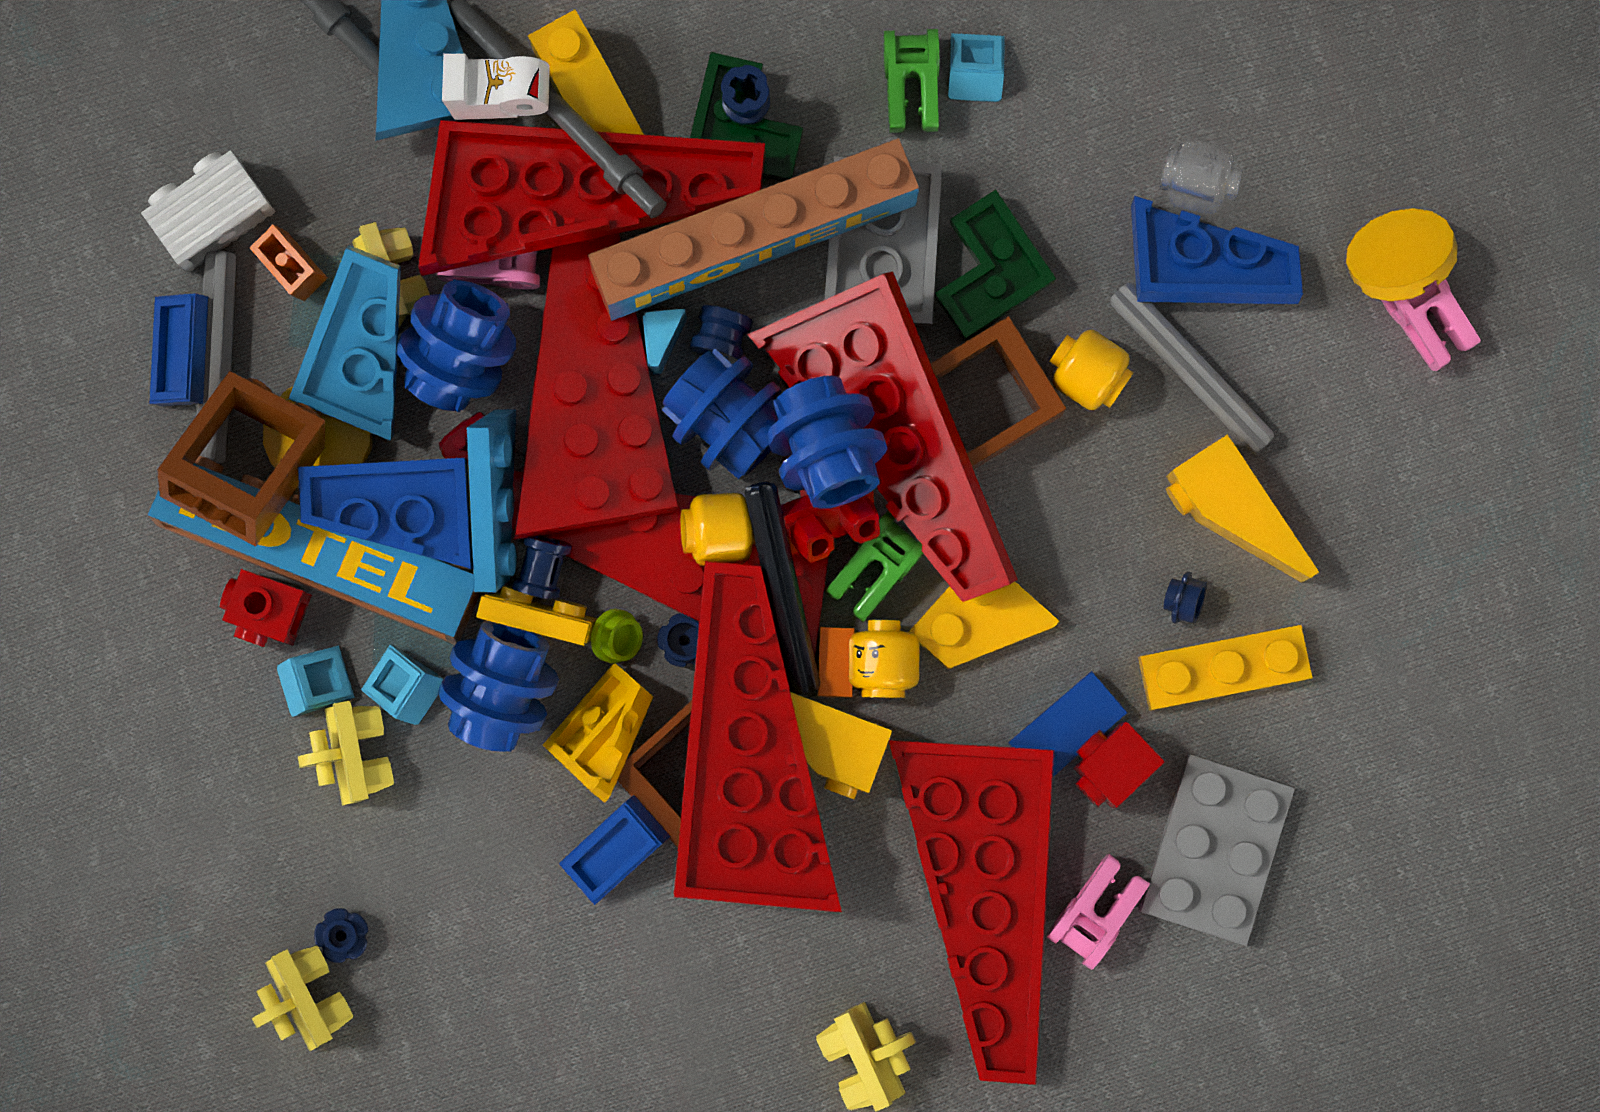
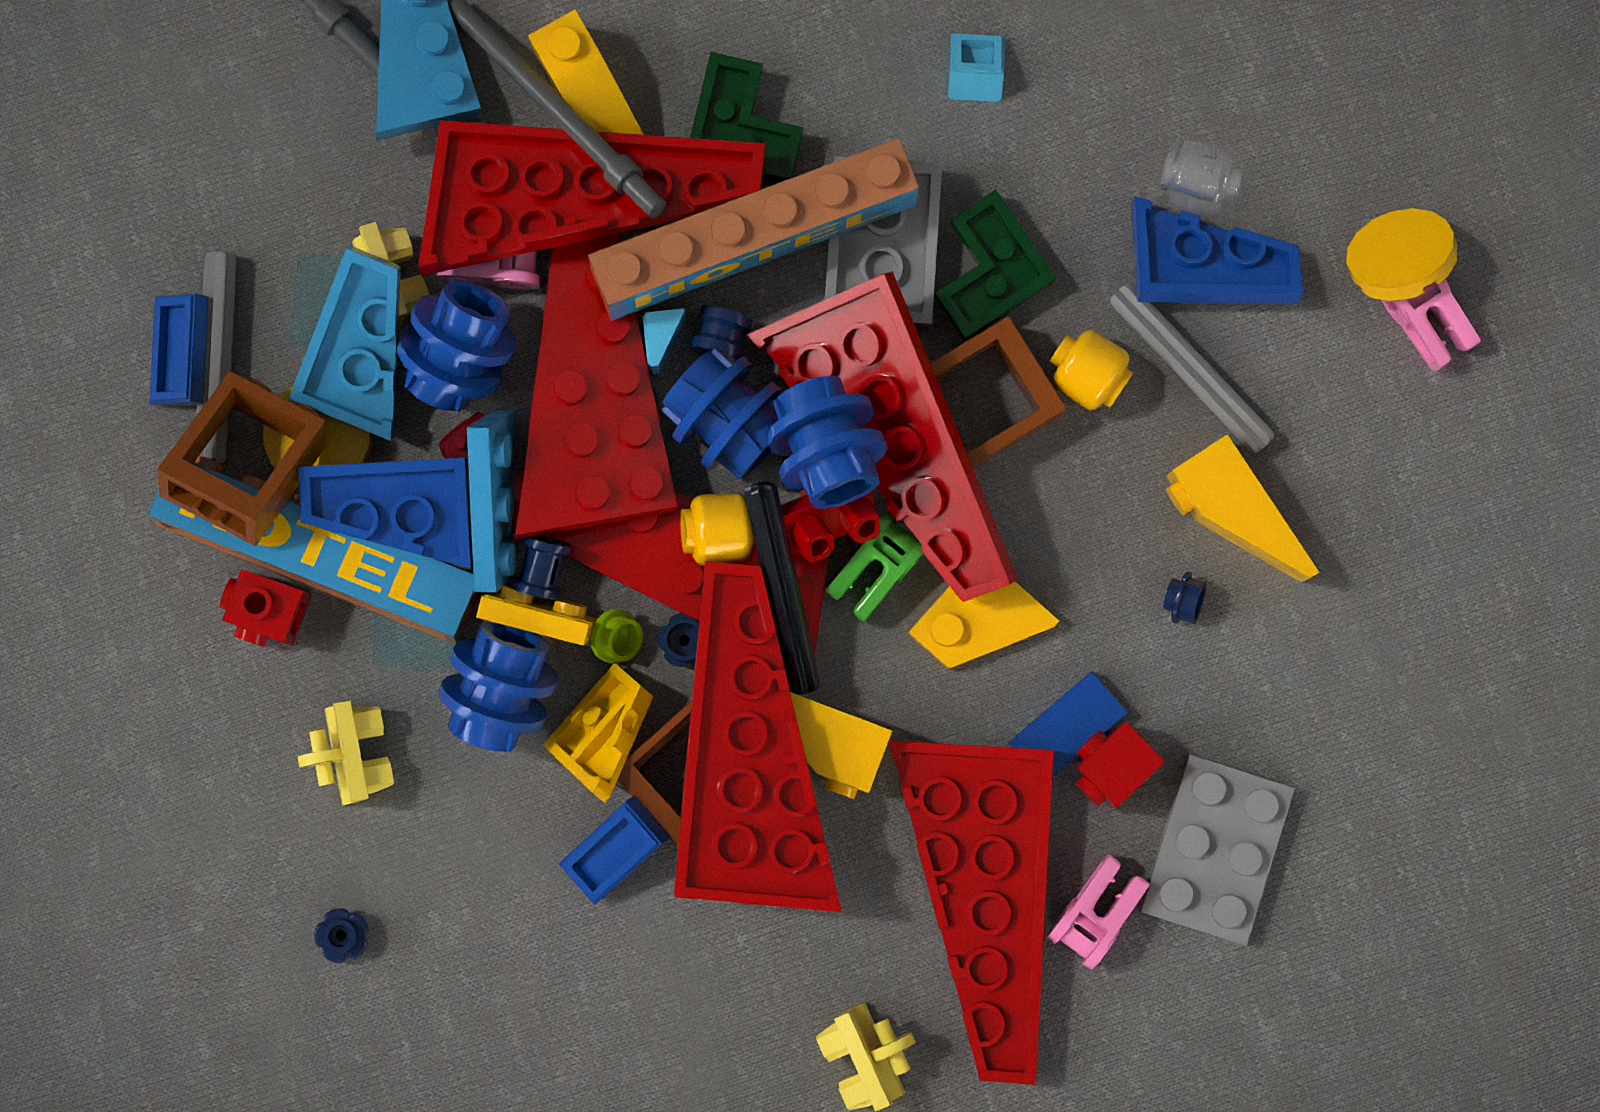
white brick [141,150,275,273] -> none
orange piece [250,224,328,301] -> none
light yellow hips [252,946,353,1051] -> none
medium azure slope [277,646,355,717] -> none
medium azure slope [361,645,444,725] -> none
white leg [442,54,550,120] -> none
dark blue bush [721,65,770,125] -> none
orange piece [818,627,854,698] -> none
yellow head [849,620,920,698] -> none
bright green piece [883,29,940,133] -> none
yellow plate [1138,625,1313,711] -> none

